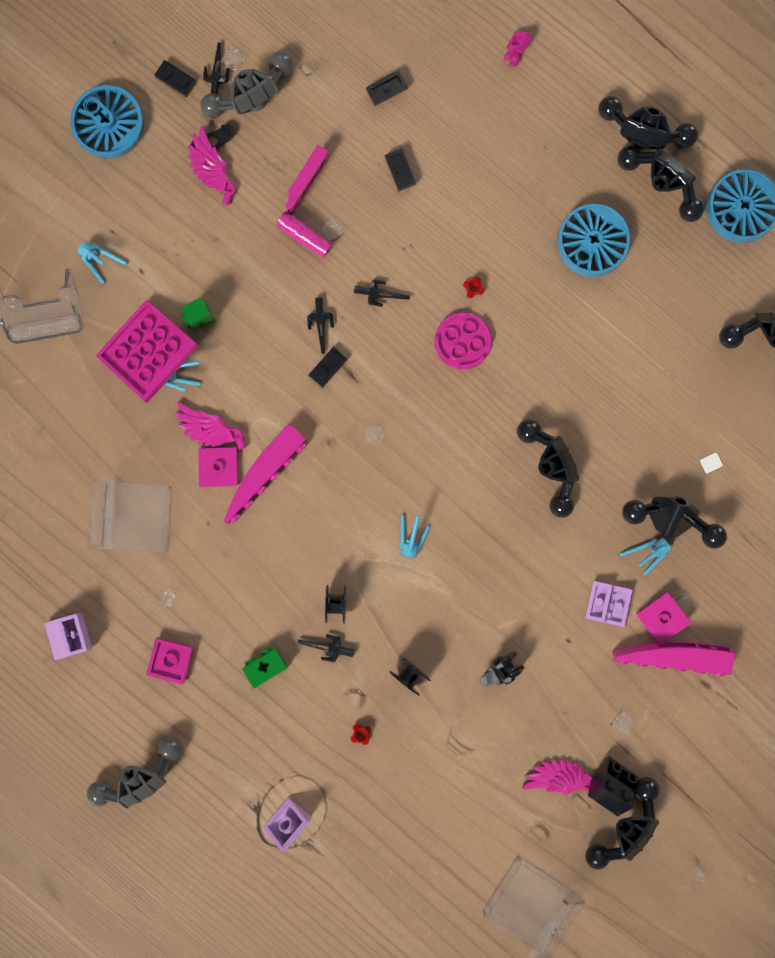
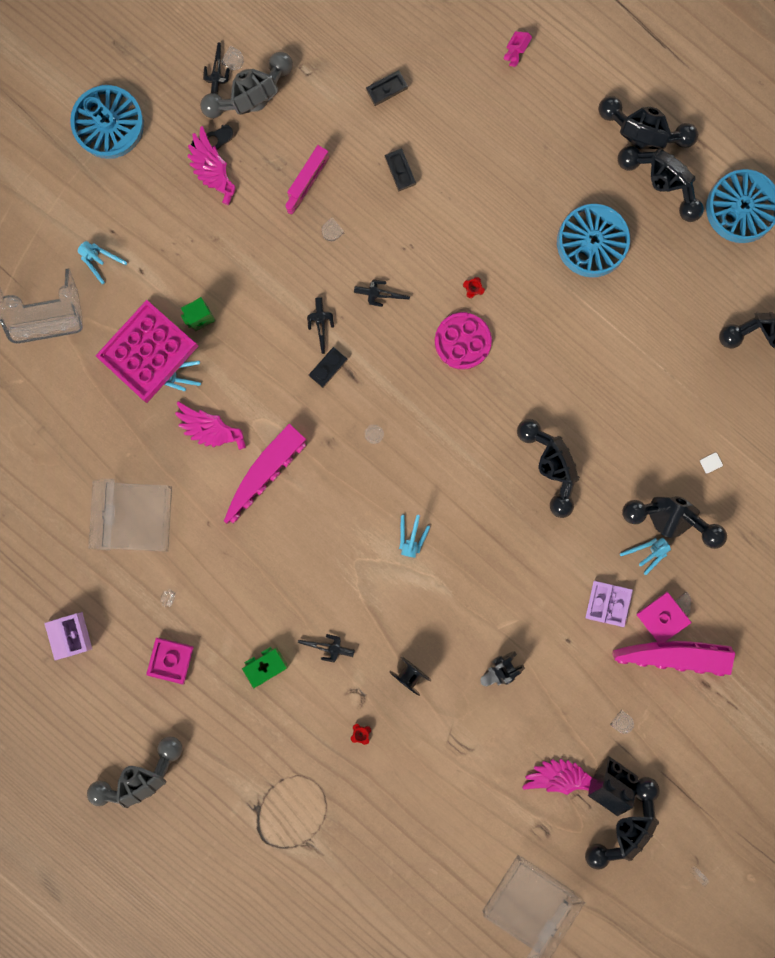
black plate [154,60,197,98] -> none
dark pink plate [198,447,238,487] -> none
lavender slope [263,798,311,853] -> none
dark pink piece [276,211,333,258] -> none
black piece [325,585,346,624] -> none

